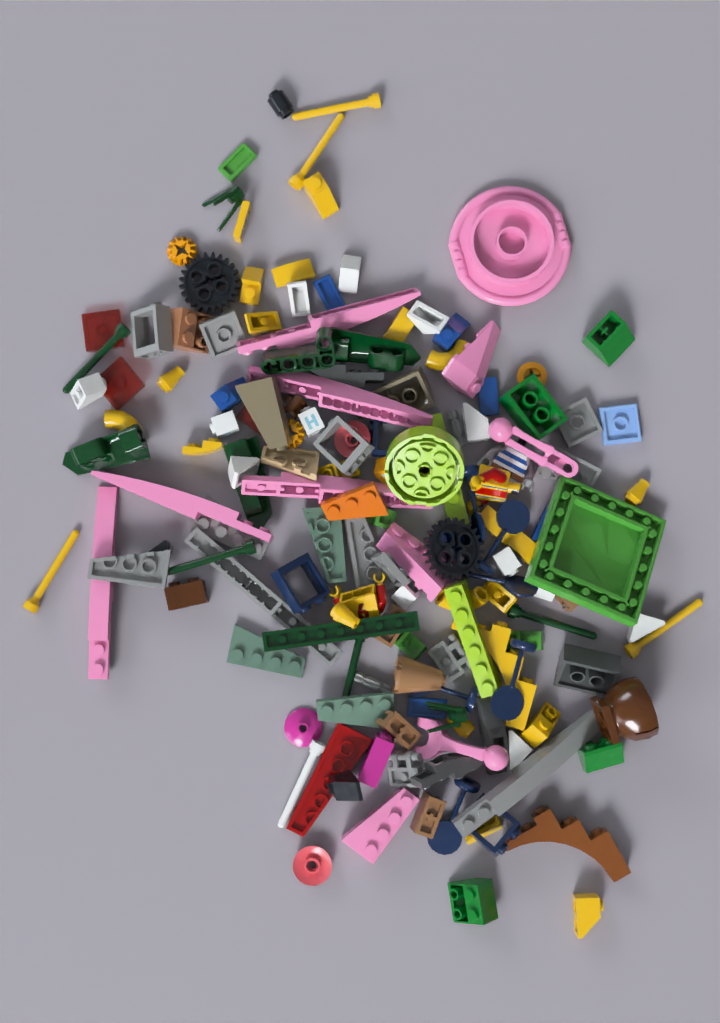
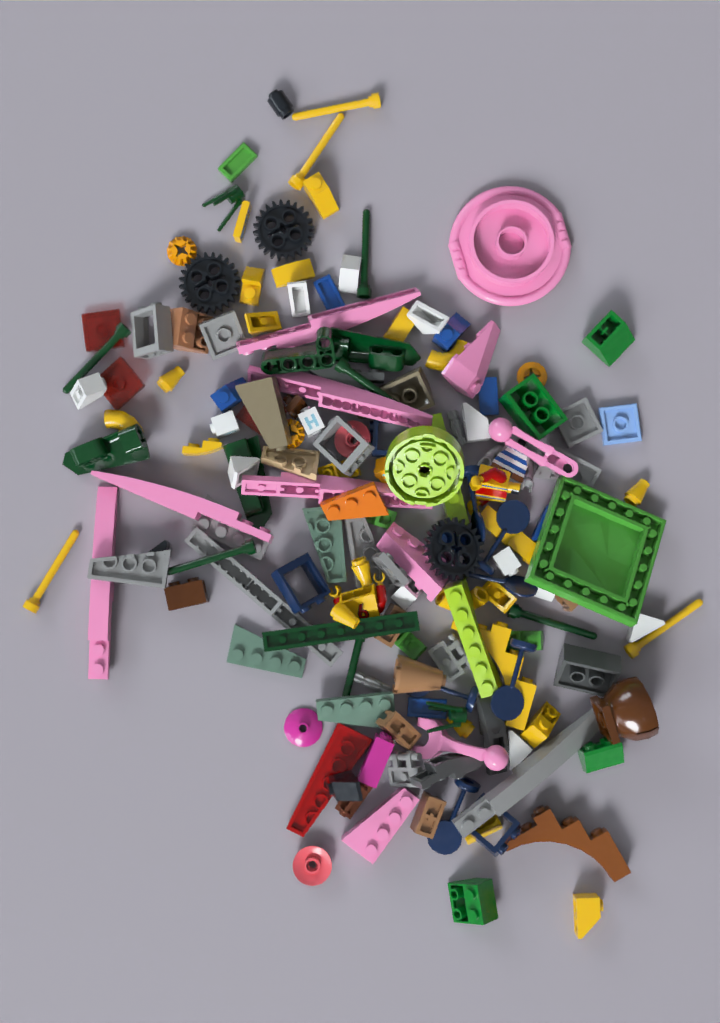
white piece [278,739,326,828] -> none
none -> black gear [253,199,314,262]
none -> dark green piece [334,357,398,402]
none -> copper hinge [335,776,373,819]
none -> yellow cone [351,556,373,587]
none -> dark green piece [357,209,372,299]

